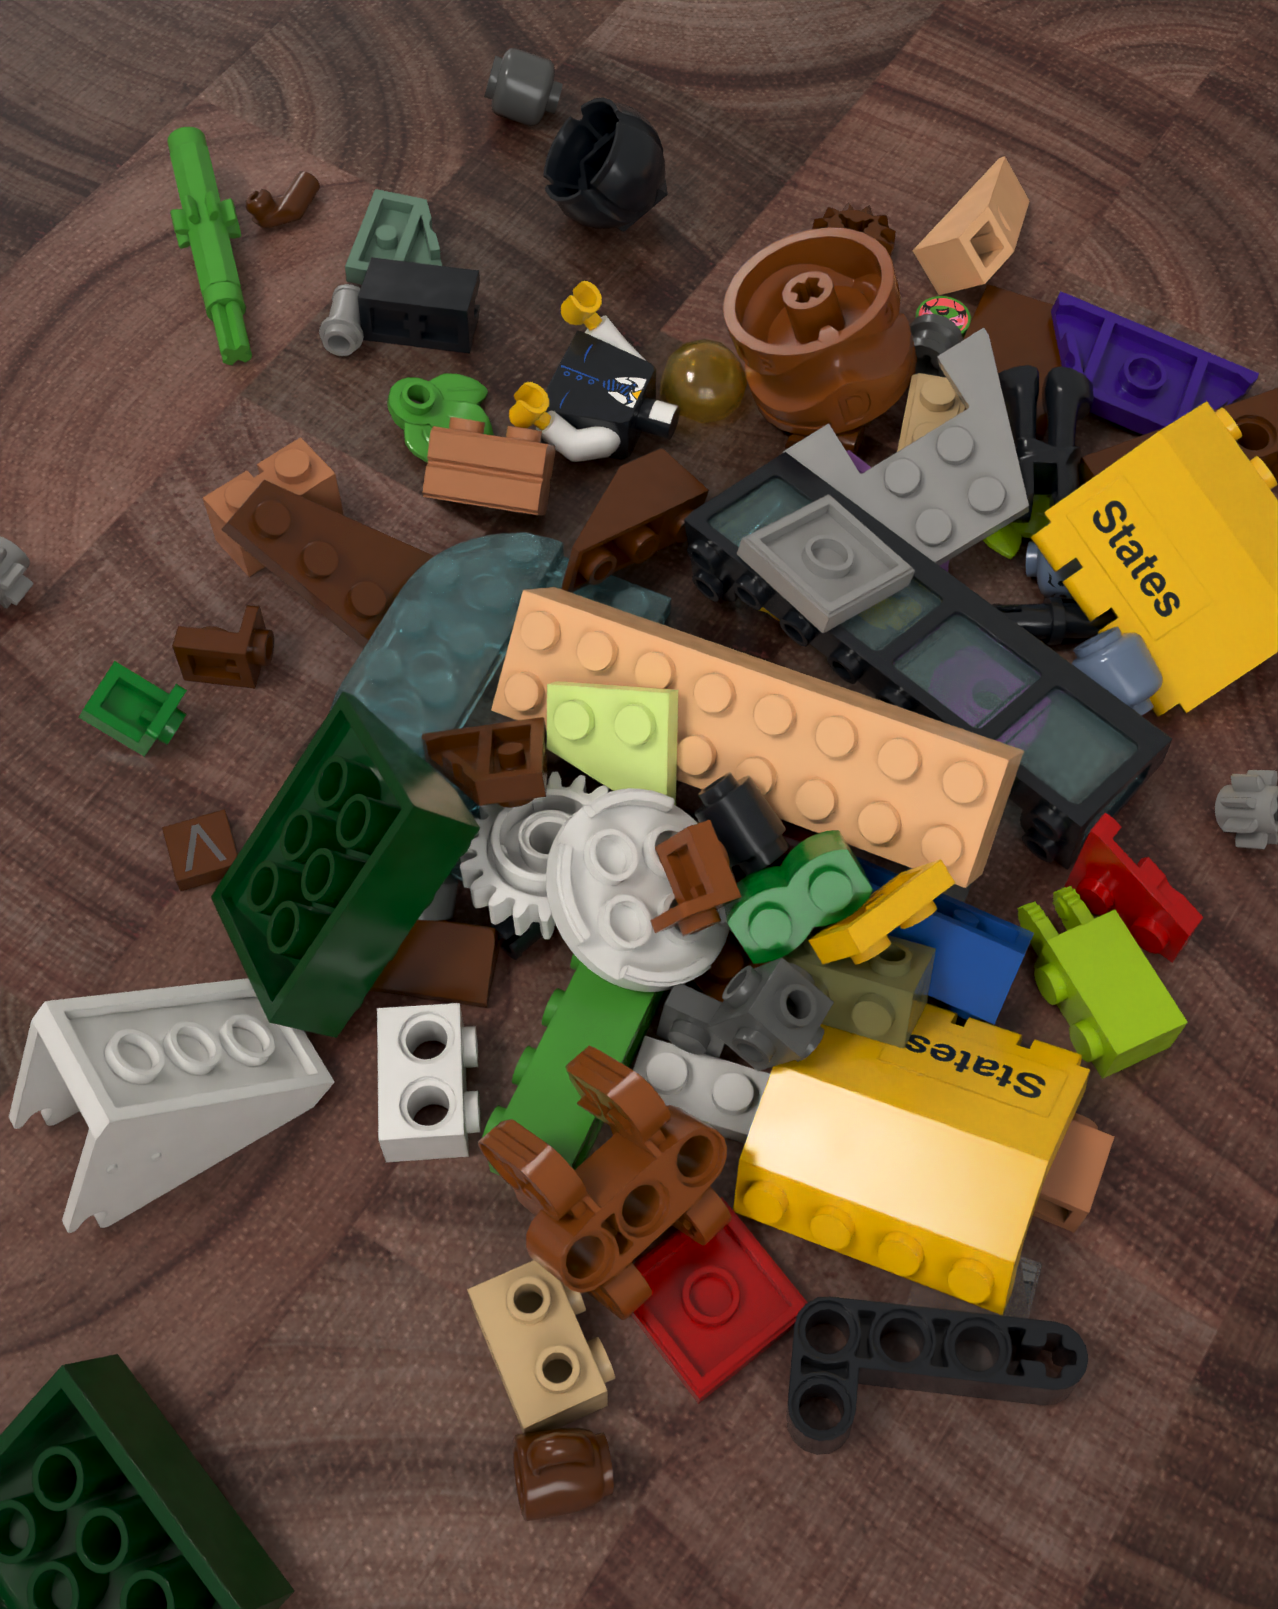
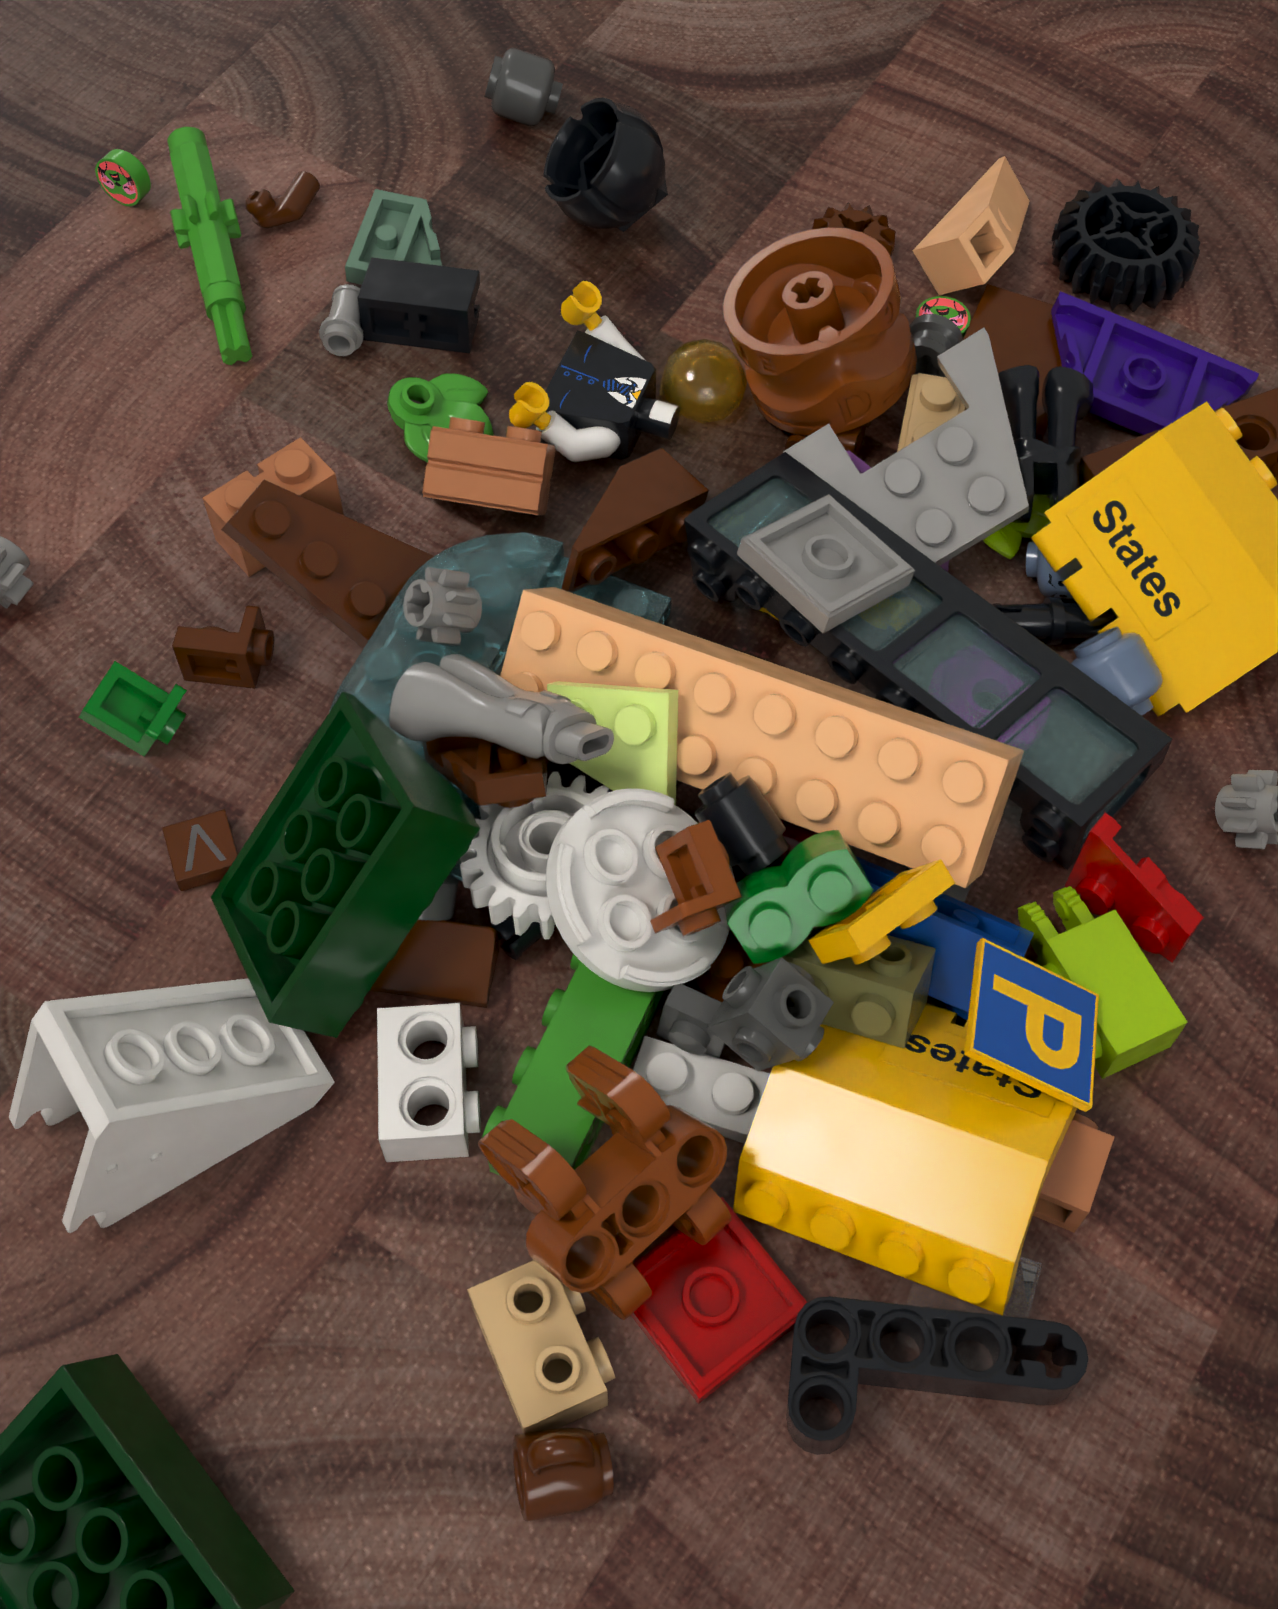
none -> bright green tile [95,149,151,206]
none -> light grey piece [389,654,614,764]
none -> light grey gear [403,567,482,646]
none -> blue piece [964,938,1099,1112]
none -> black gear [1051,178,1200,312]

